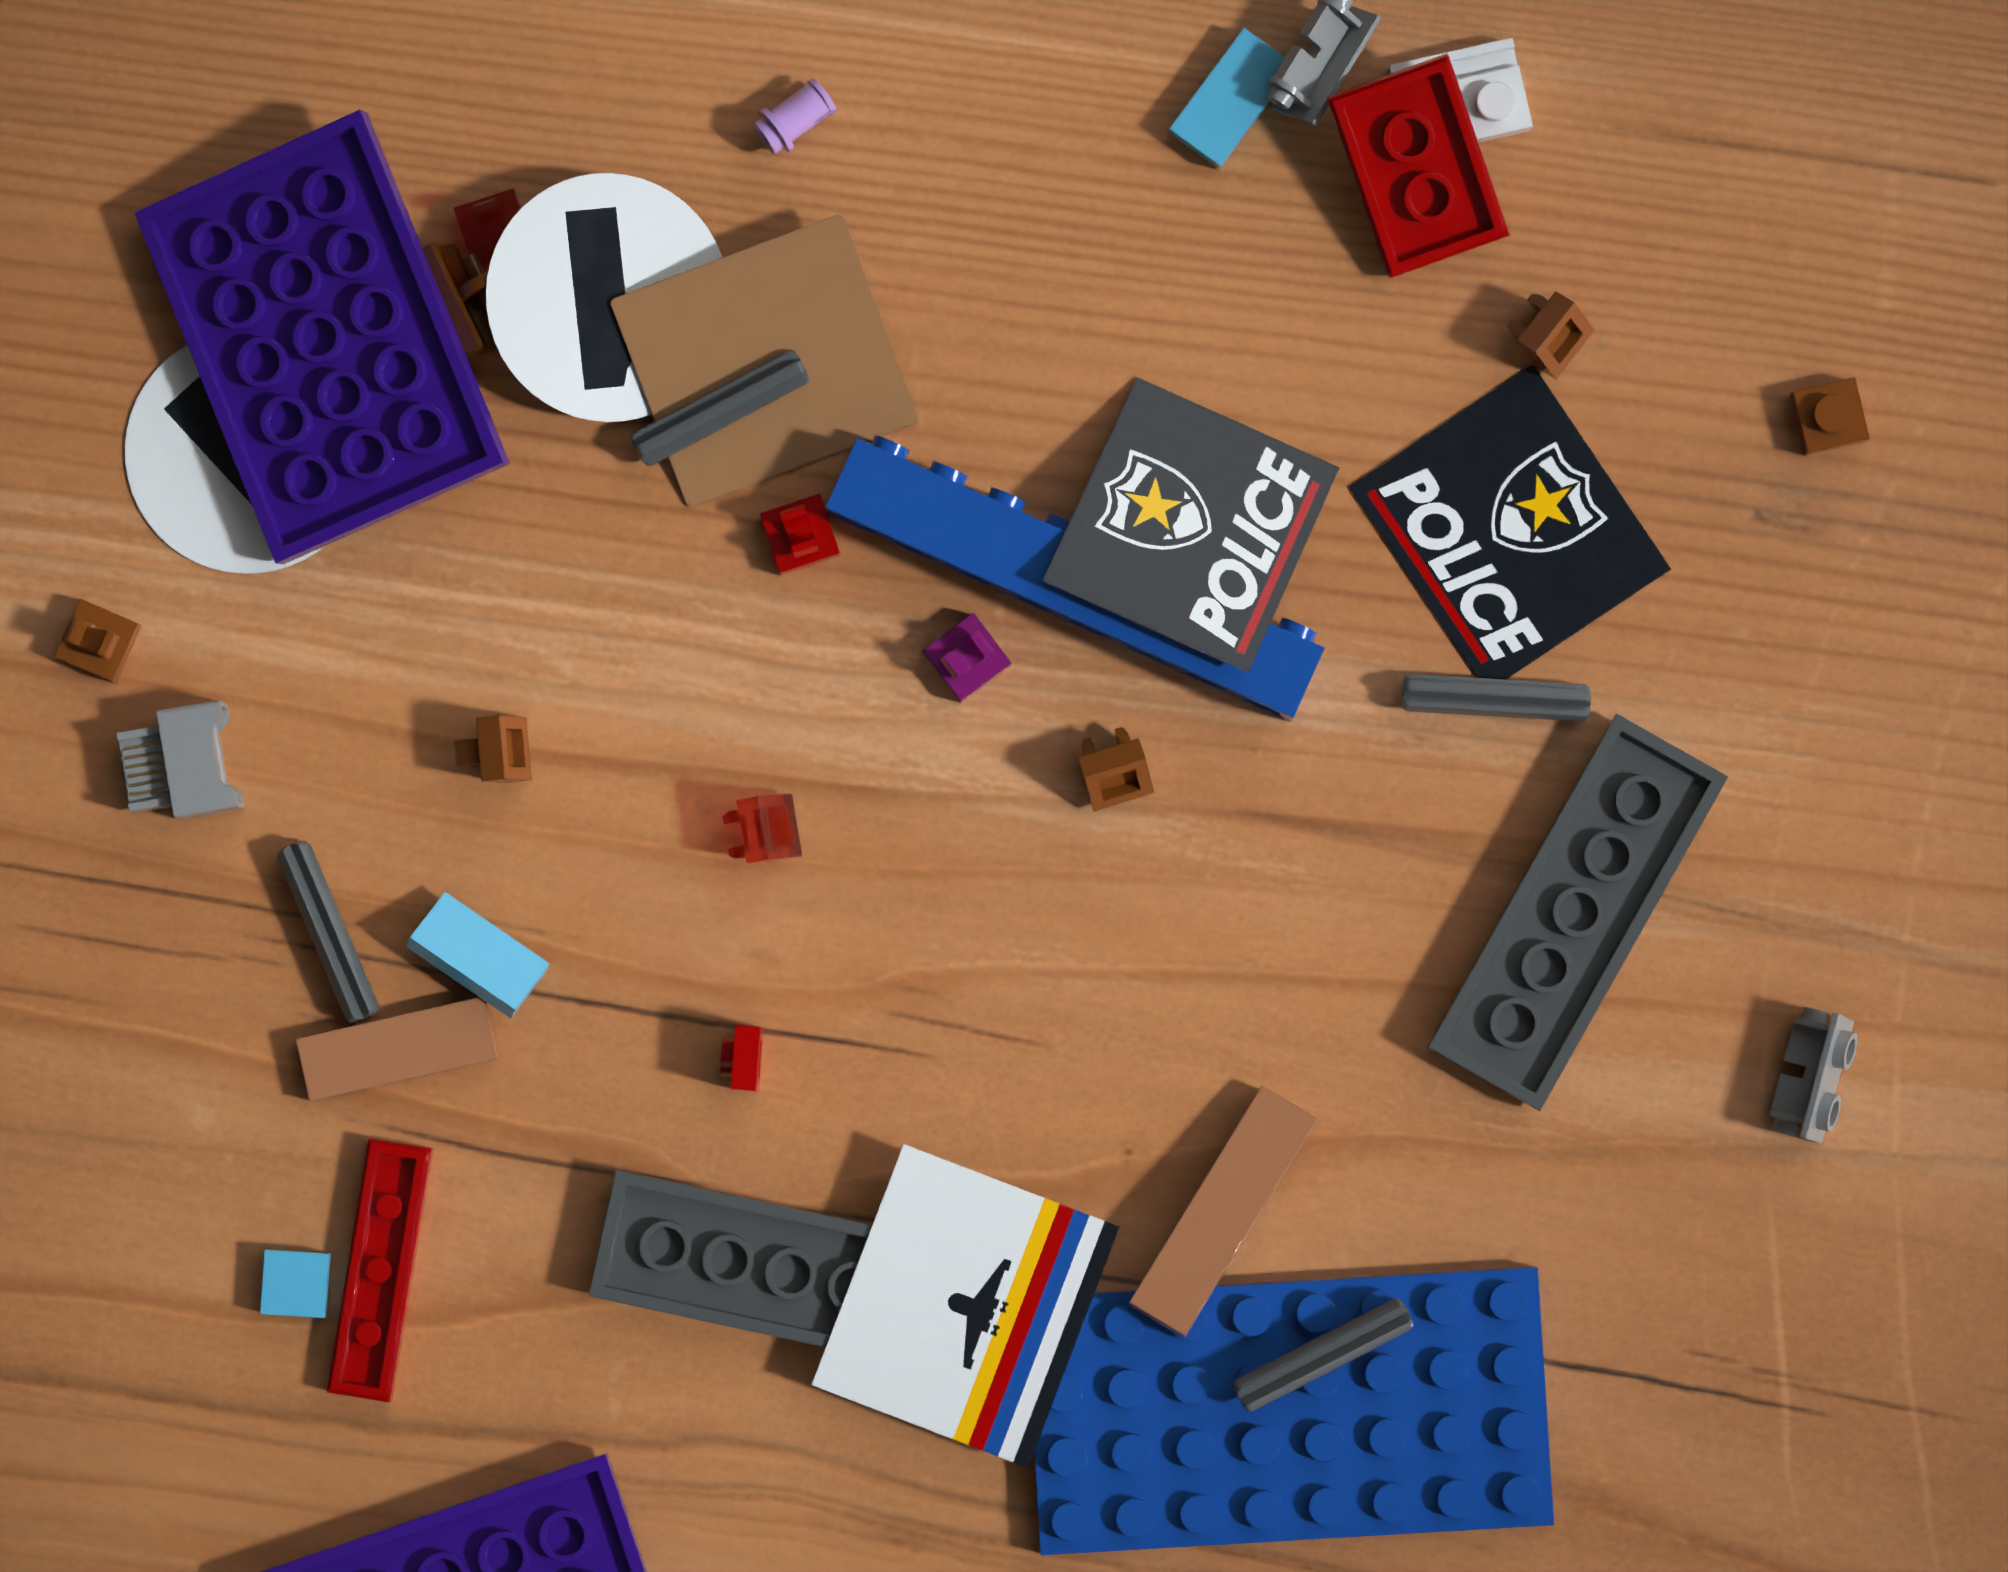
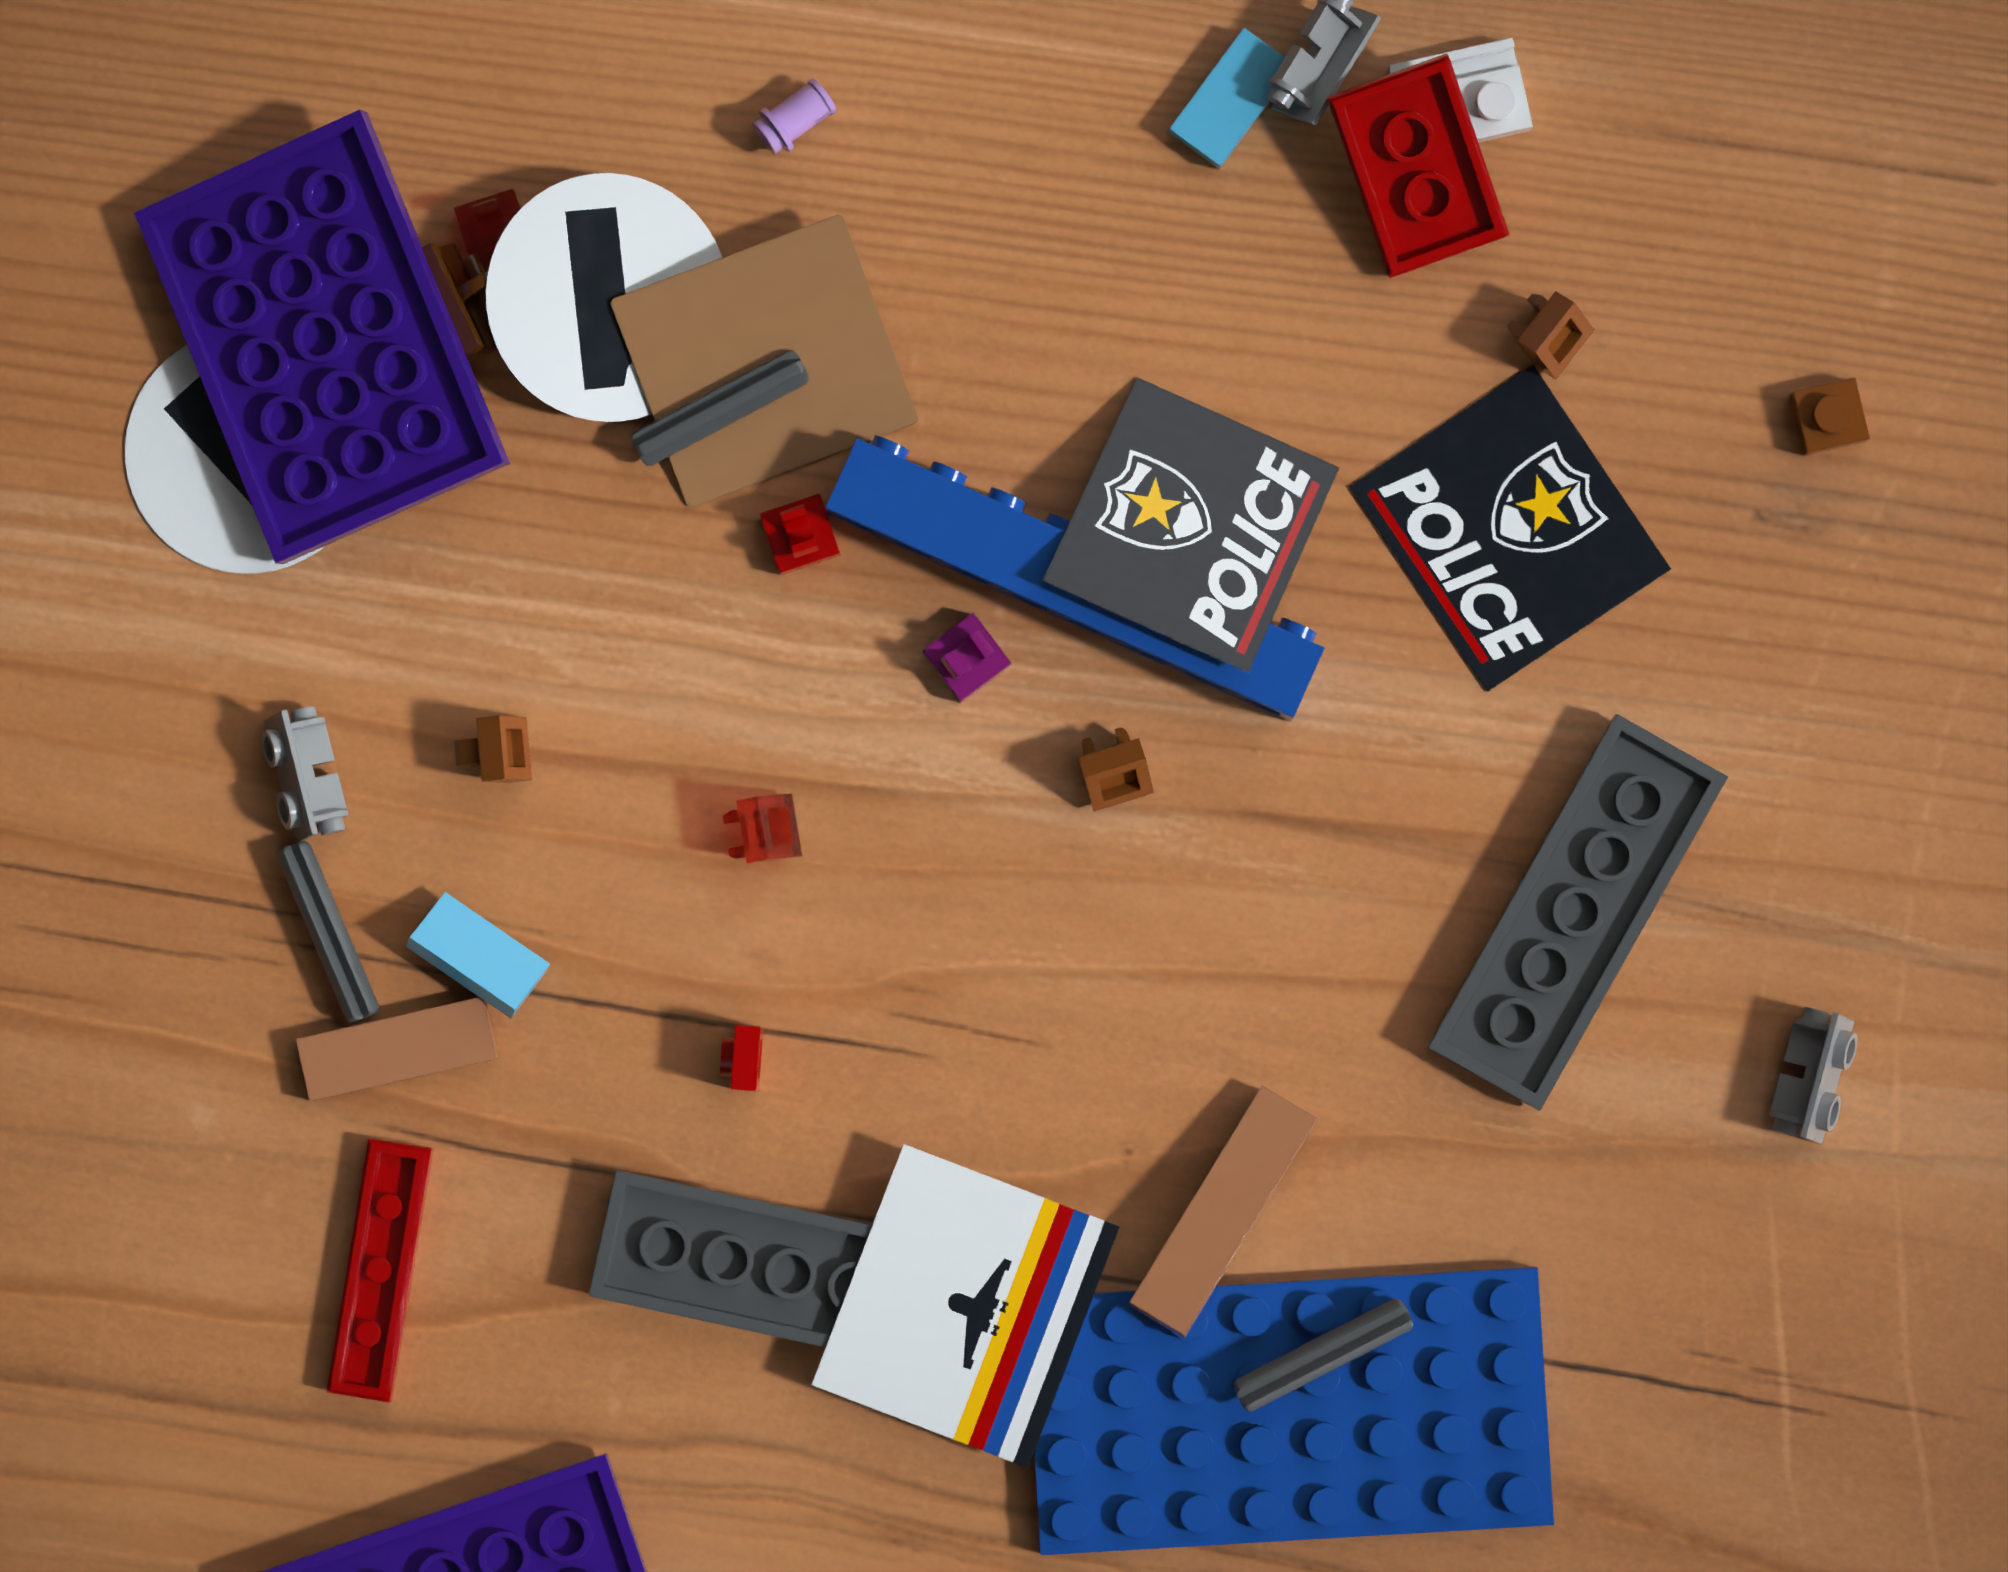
dark orange tile [54,598,142,683] -> none
light grey piece [116,700,245,820] -> none
medium azure tile [260,1249,331,1318] -> none
dark grey axle [1401,674,1591,722] -> none
none -> light grey hinge [261,706,349,843]

